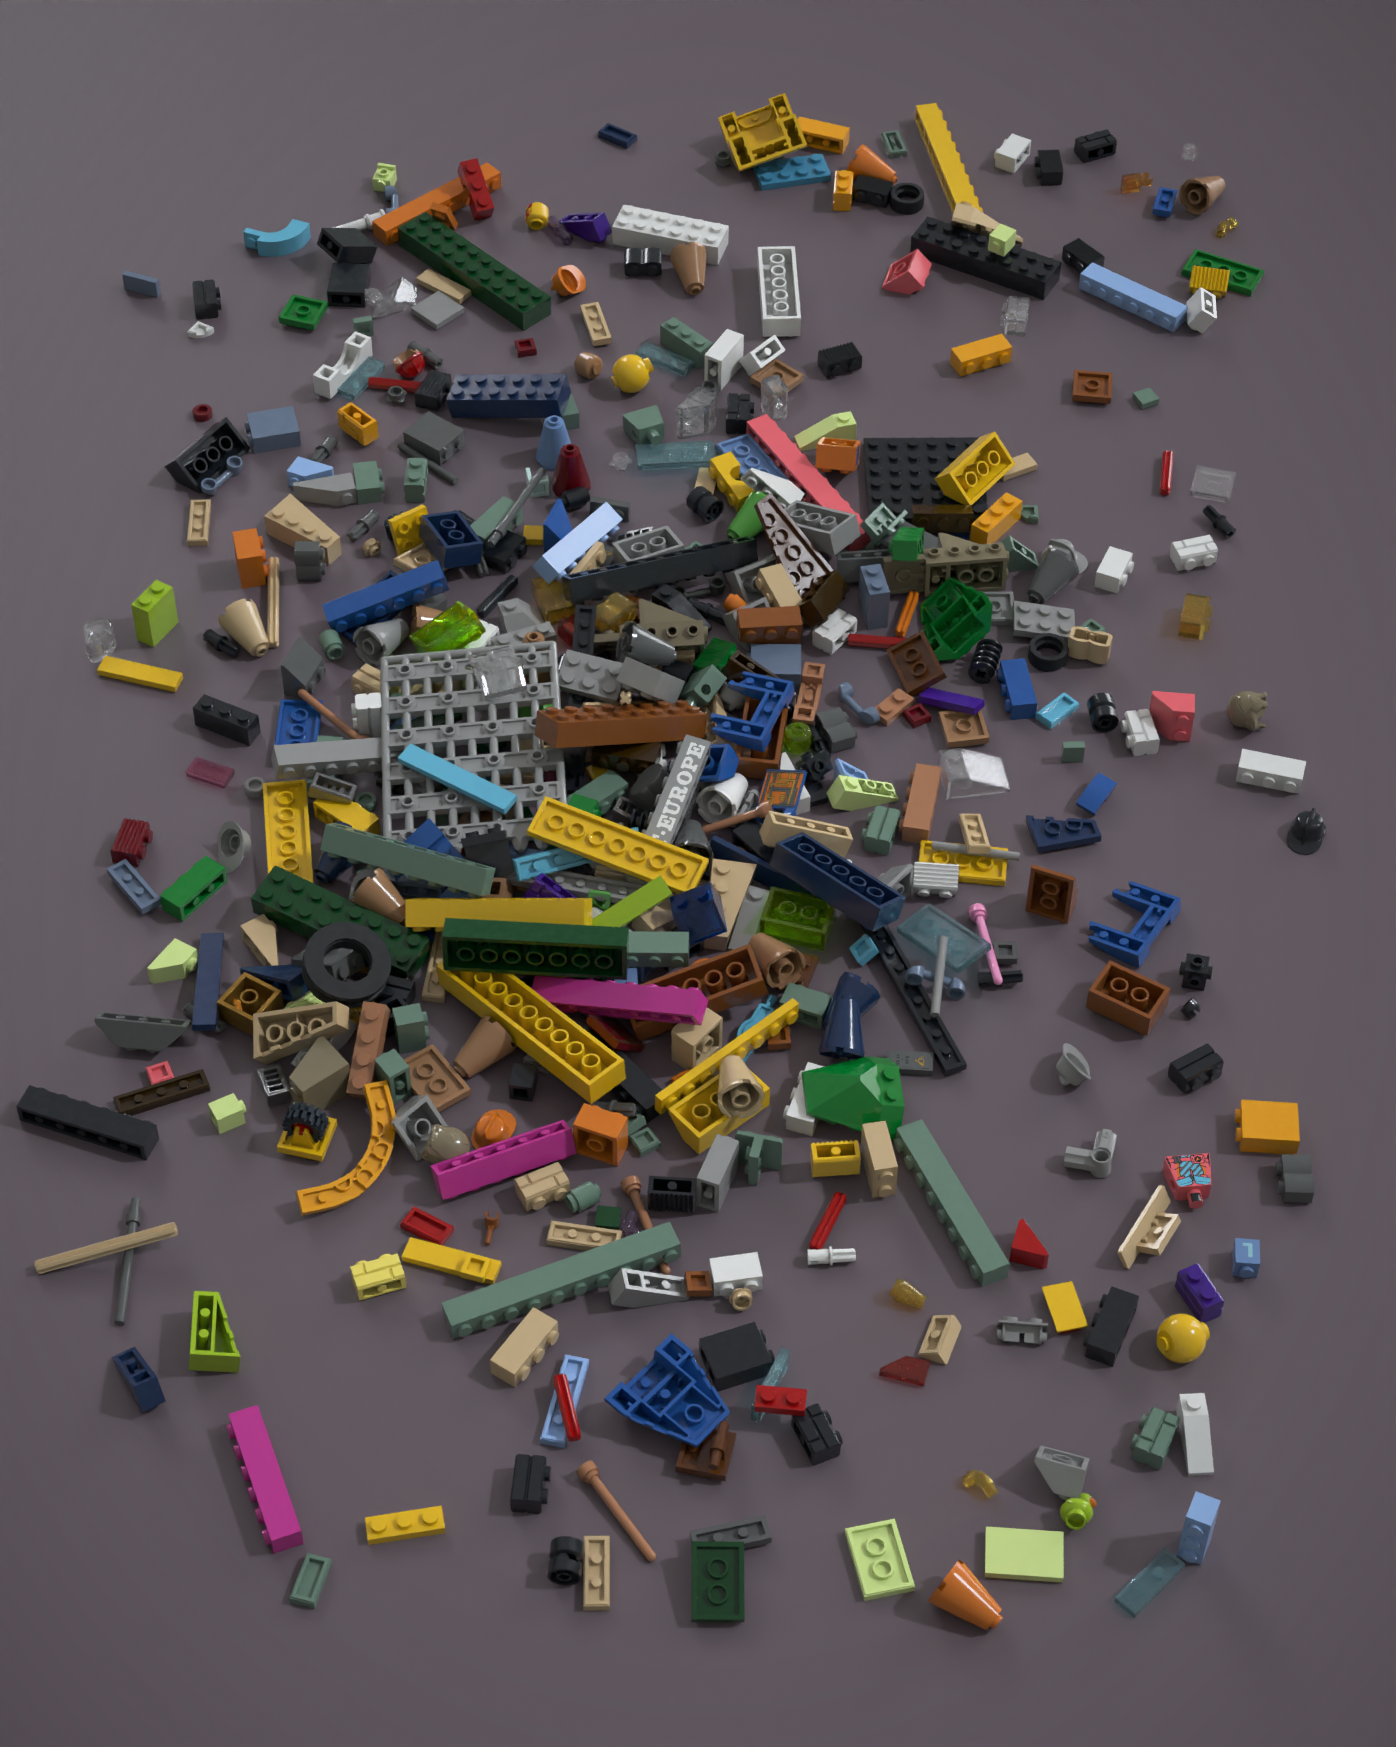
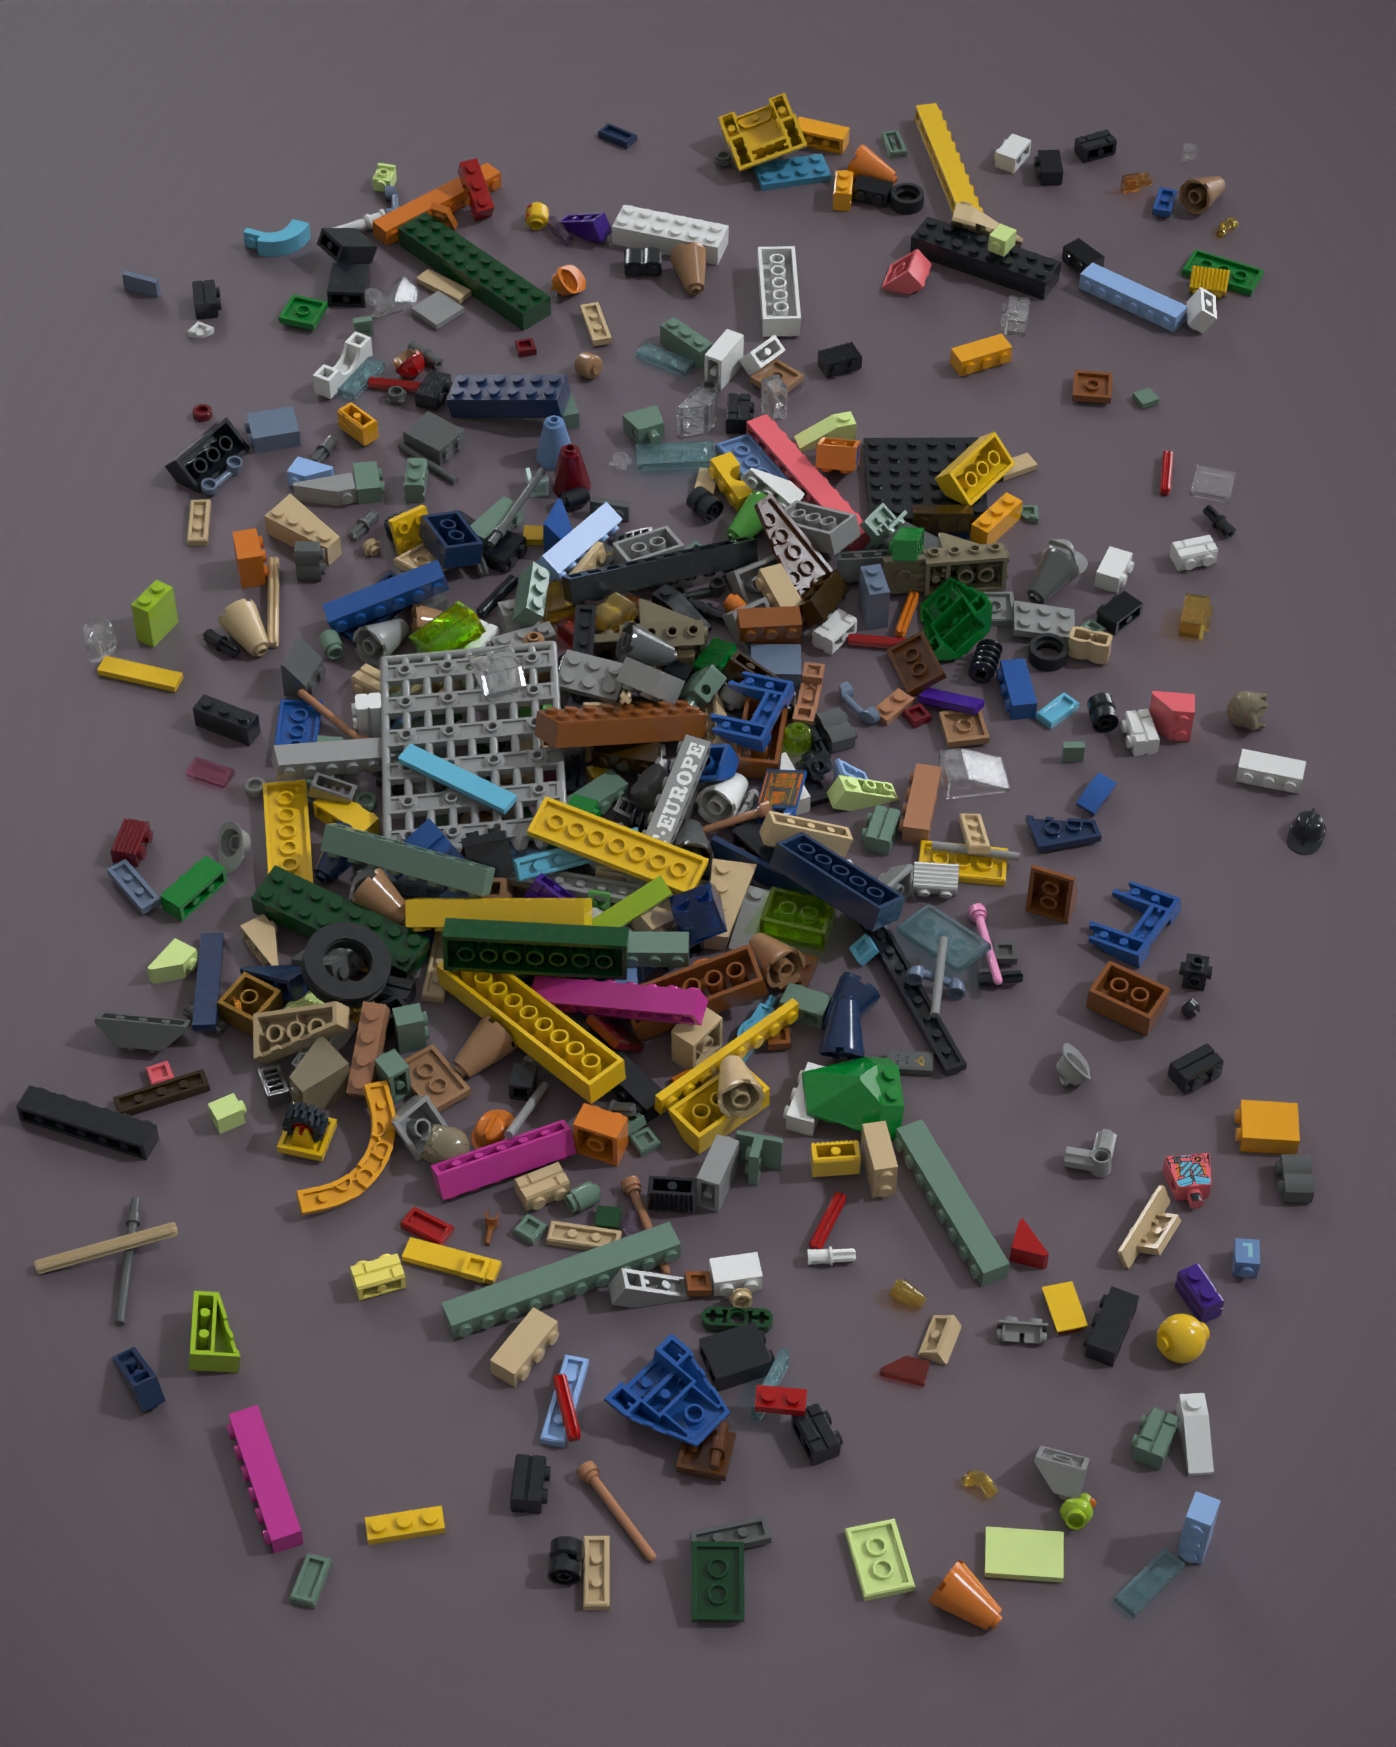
yellow brick [610,354,654,393] -> none
sand green slope [1000,535,1038,572] -> none
none -> light grey bar [504,1081,549,1139]
none -> sand green brick [512,562,550,627]
none -> sand green tile [513,1213,547,1246]
none -> dark green beam [702,1306,773,1334]
none -> black brick [1096,591,1144,635]

